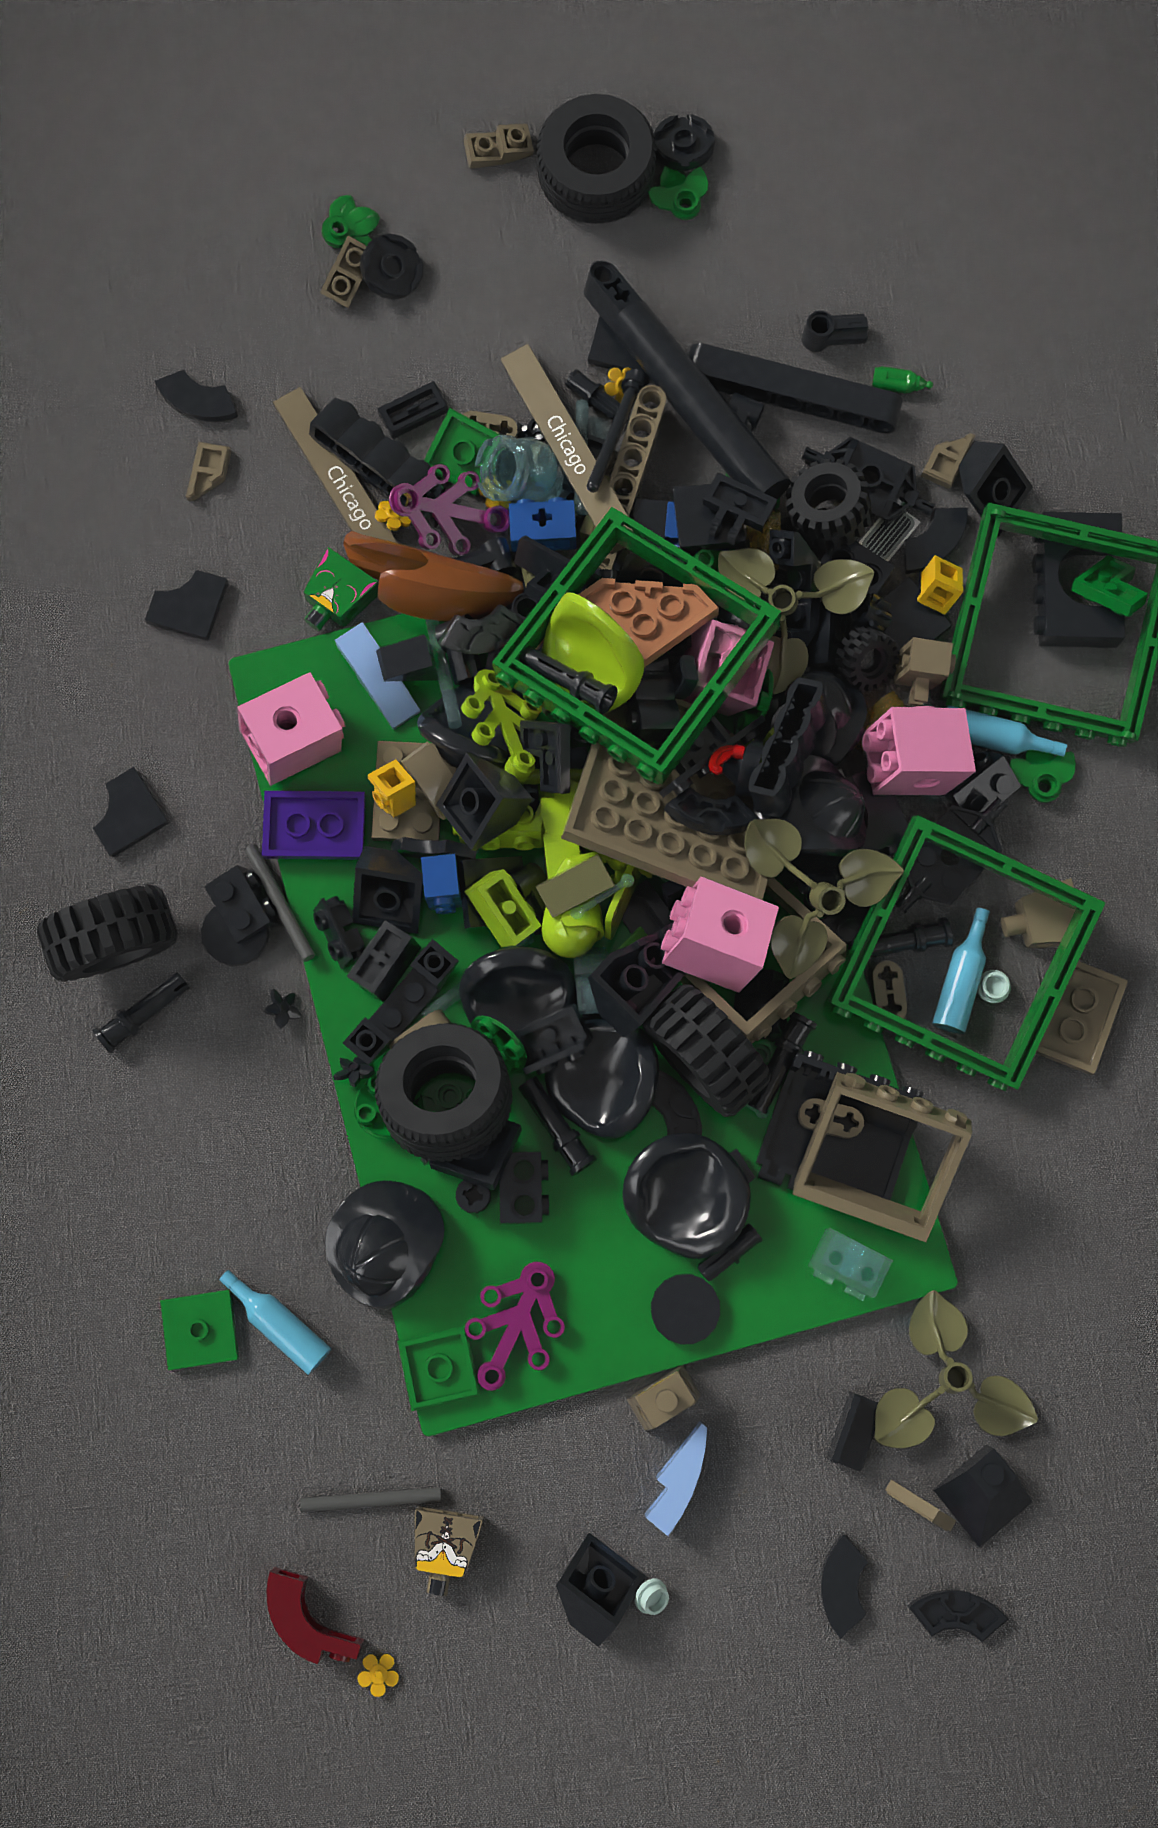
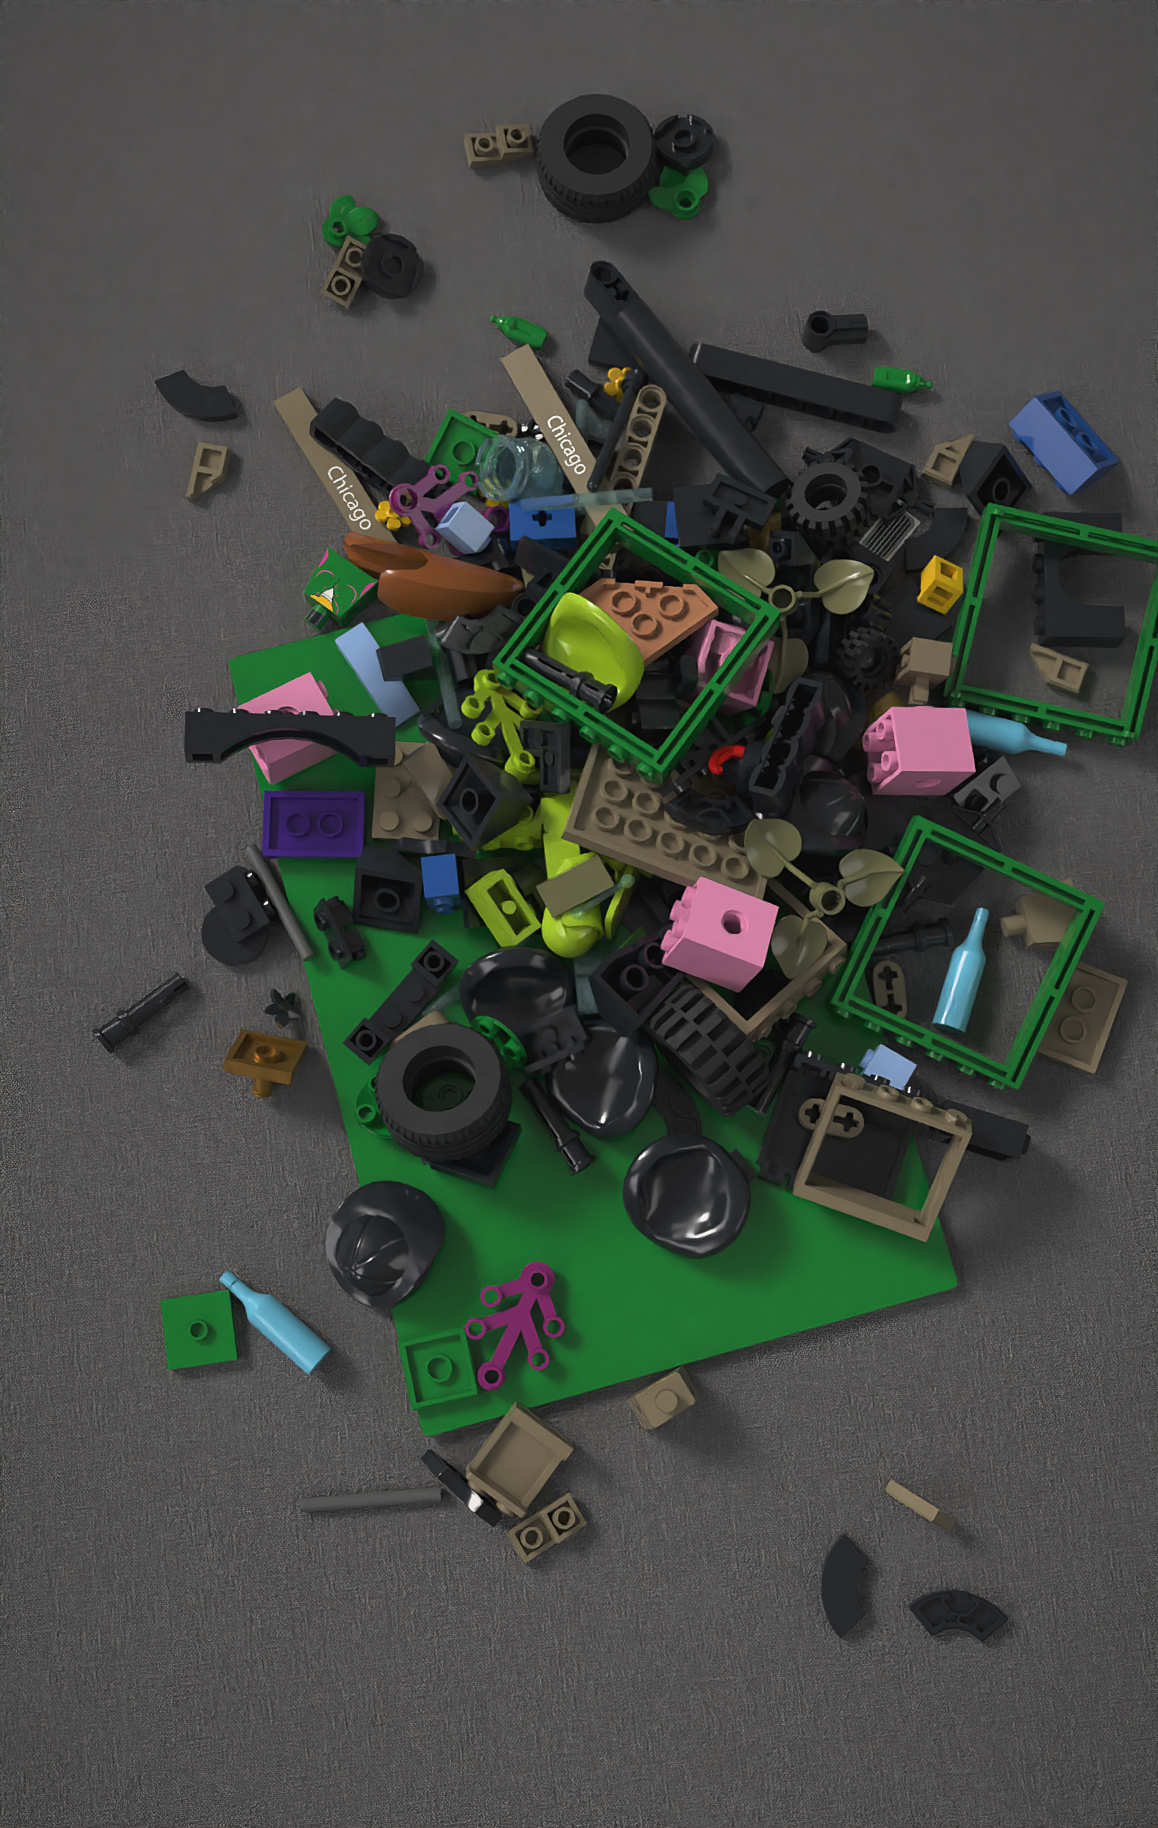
black tyre [37,885,178,982] -> none
black tile [93,767,169,858] -> none
black tile [145,570,229,641] -> none
dark red arch [266,1567,364,1664] -> none
black plant [333,1056,375,1087] -> none
black hinge [347,920,421,1003] -> none
yellow plant [357,1654,399,1697] -> none
yellow brick [368,759,416,818] -> none
black tile [377,381,449,439] -> none
torso [415,1506,484,1596] -> none
black wheel [455,1180,491,1213] -> none
black brick [499,1152,549,1224] -> none
black slope [556,1533,646,1647] -> none
light aqua plate [634,1578,669,1615] -> none
light blue slope [645,1421,707,1536] -> none
black tile [651,1274,720,1344] -> none
black axle [698,1223,763,1281] -> none
clear light blue brick [808,1228,893,1301] -> none
black panel [826,1391,878,1472] -> none
olive plant [875,1290,1038,1448] -> none
black slope [933,1445,1032,1548] -> none
light aqua plate [977,970,1011,1004] -> none
green plate [1010,750,1076,803] -> none
green plate [1071,555,1148,617] -> none
none -> black arch [184,708,396,768]
none -> pearl gold tile [223,1029,308,1098]
none -> black tile [420,1449,502,1527]
none -> light blue brick [435,501,494,554]
none -> dark tan panel [466,1400,574,1519]
none -> green piece [490,315,548,350]
none -> dark tan slope [505,1493,587,1563]
none -> clear light blue bar [521,487,653,512]
none -> light blue brick [859,1044,917,1090]
none -> black window [927,1100,1031,1163]
none -> blue slope [1008,391,1121,496]
none -> dark tan tile [1028,643,1089,696]

